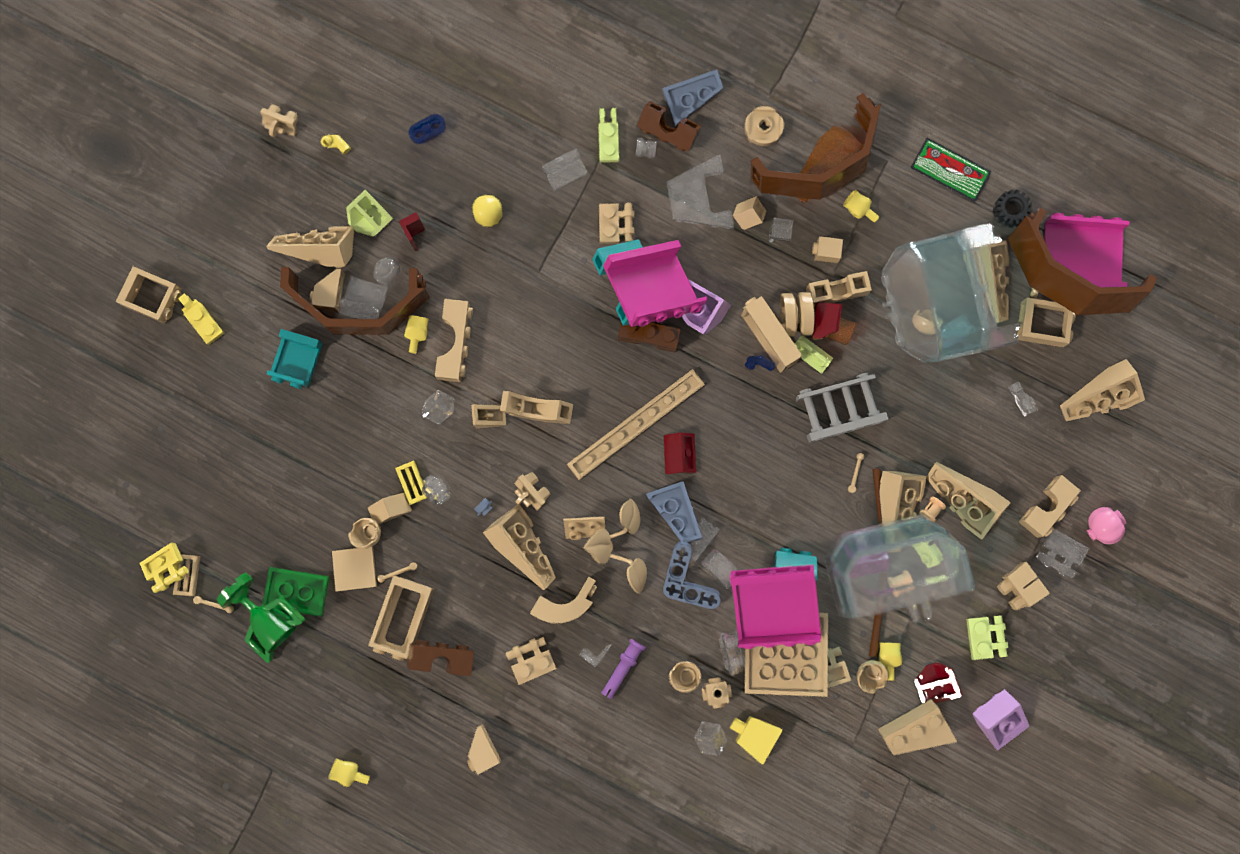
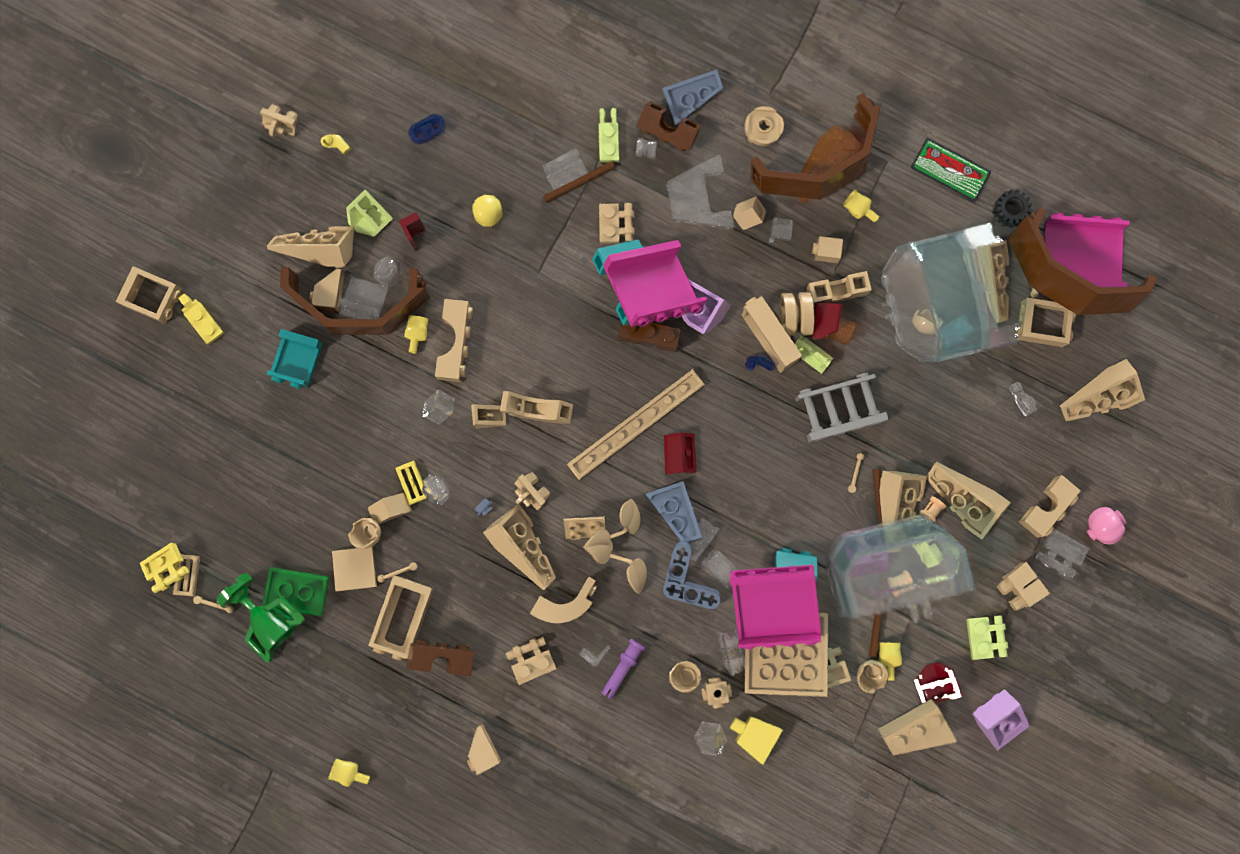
none -> reddish brown bar [543,161,615,203]

